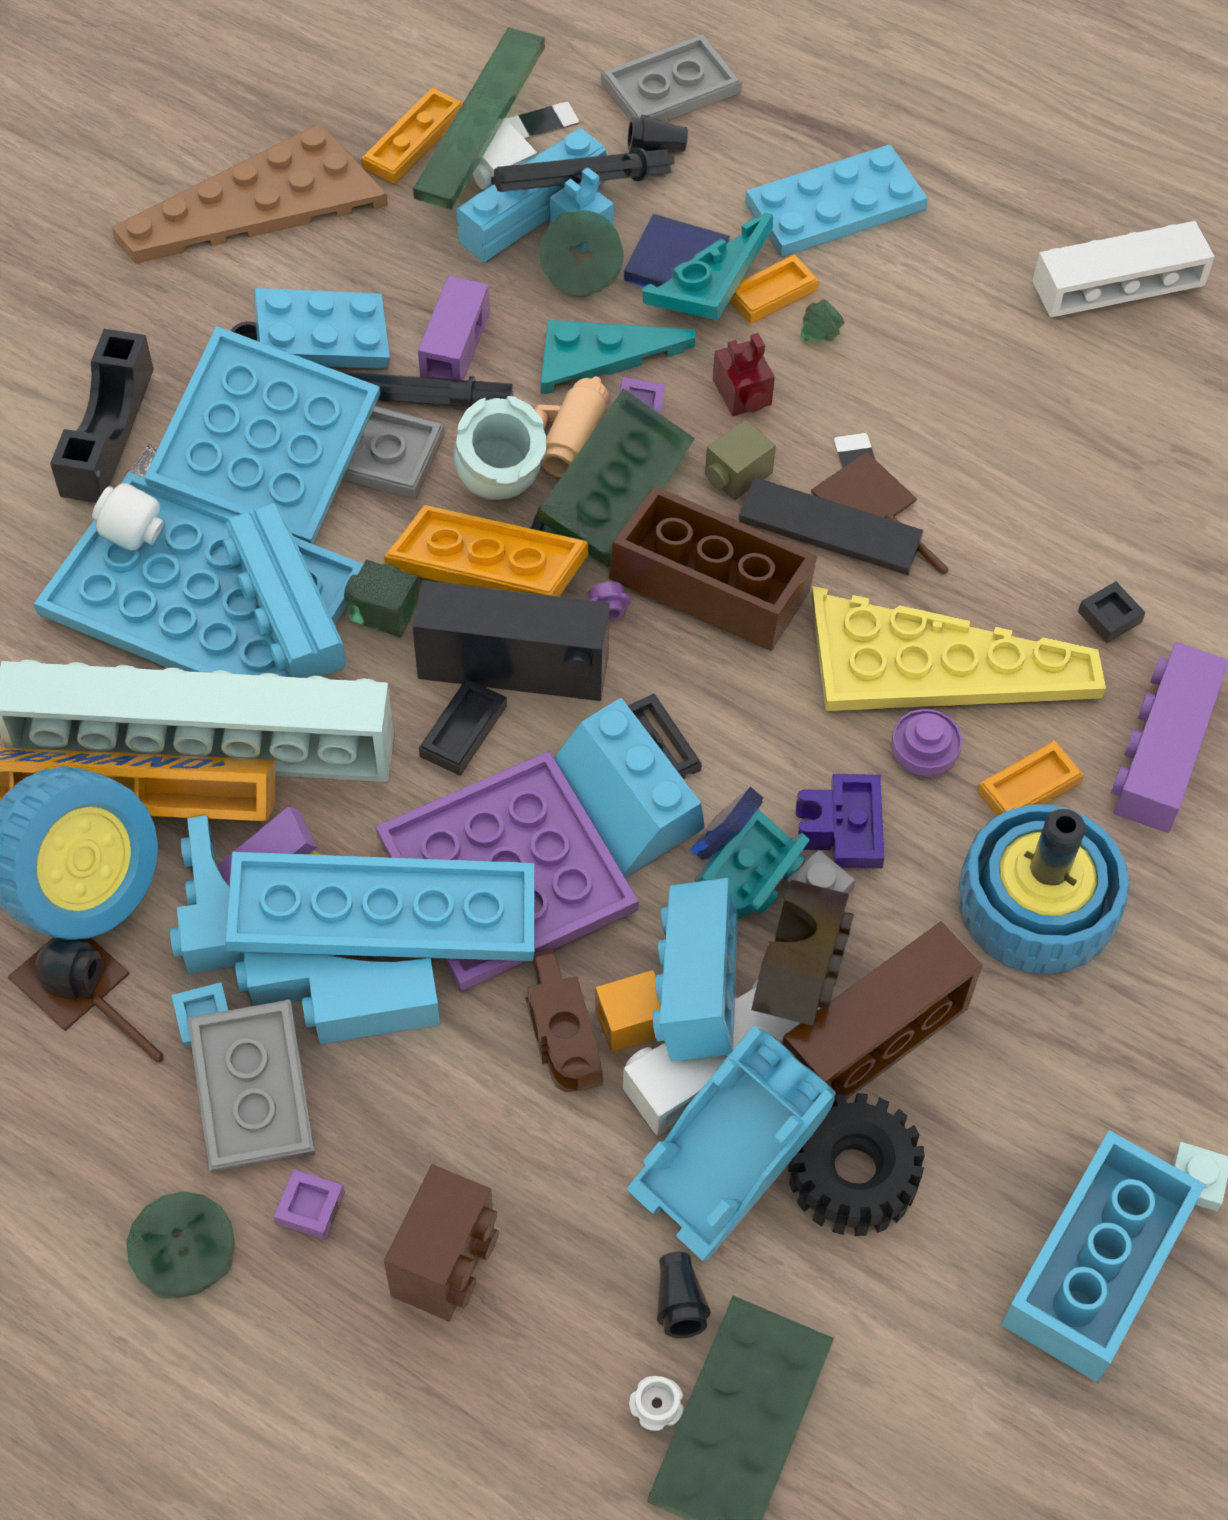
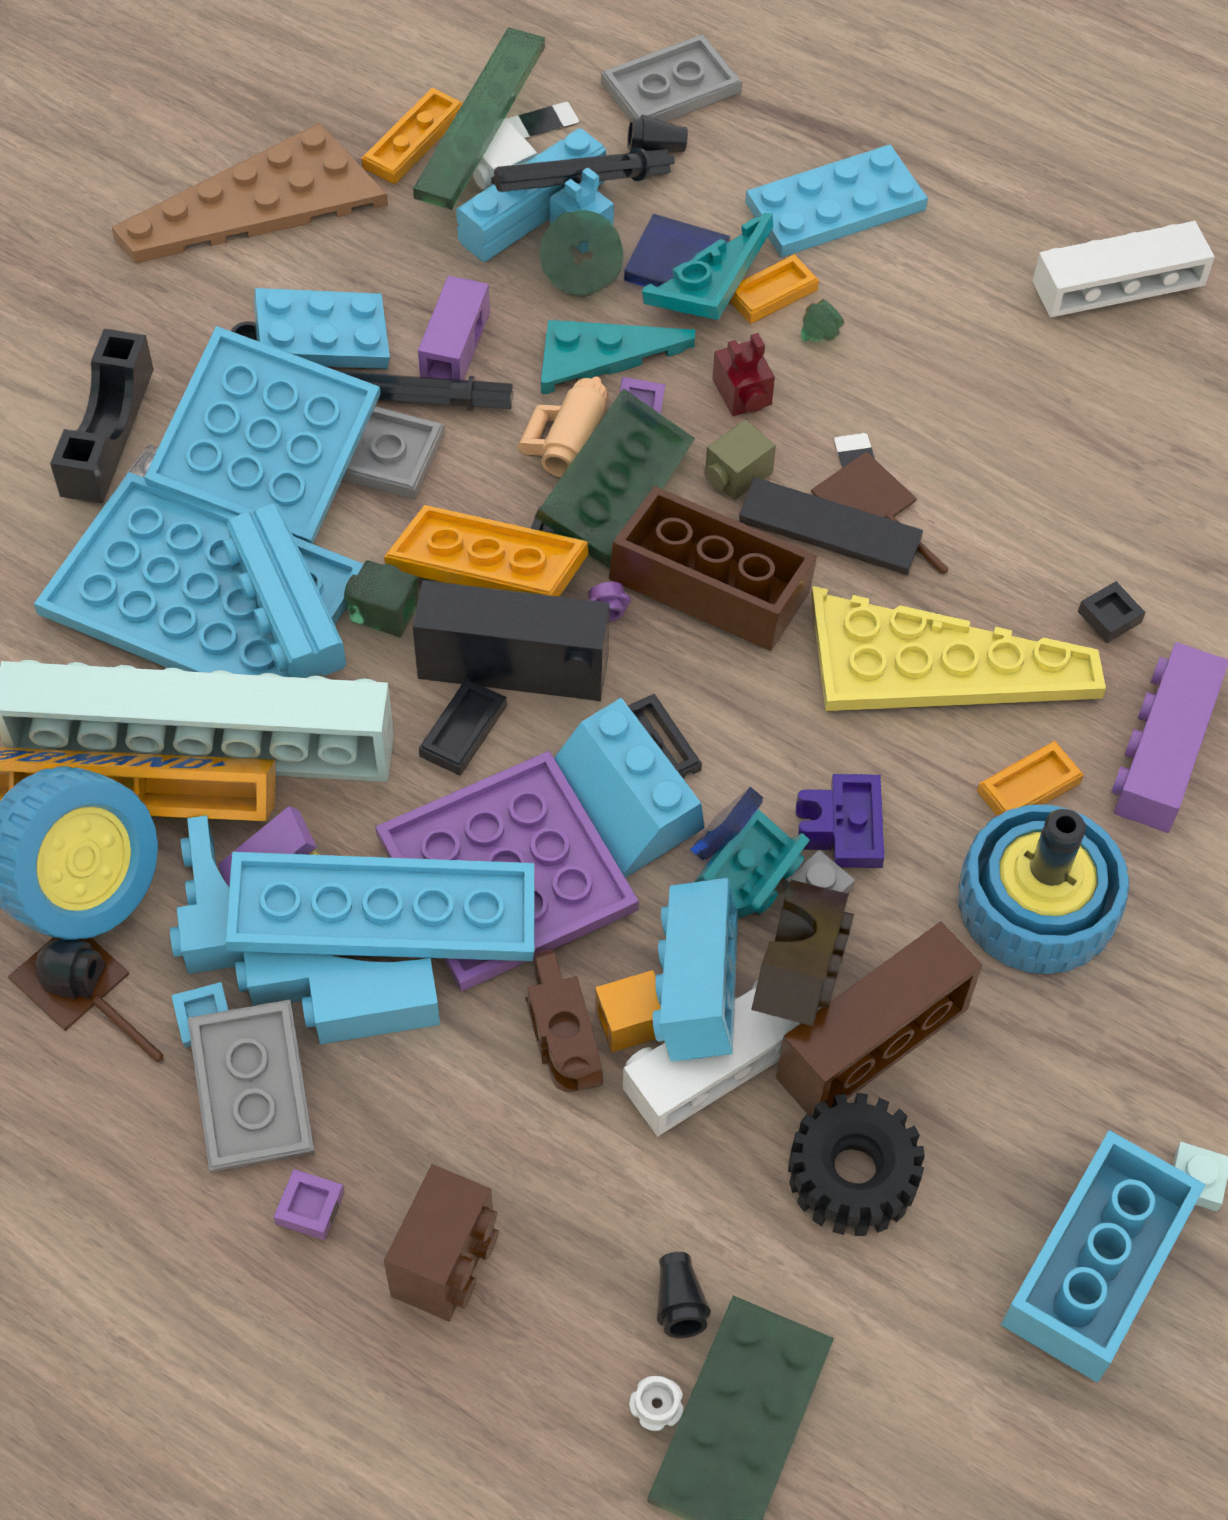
white head [92,483,164,551] -> none
clear green plate [126,1191,235,1299] -> none
light aqua tile [453,396,546,501] -> none
medium azure piece [626,1025,836,1261] -> none
medium lavender plate [891,709,962,777] -> none

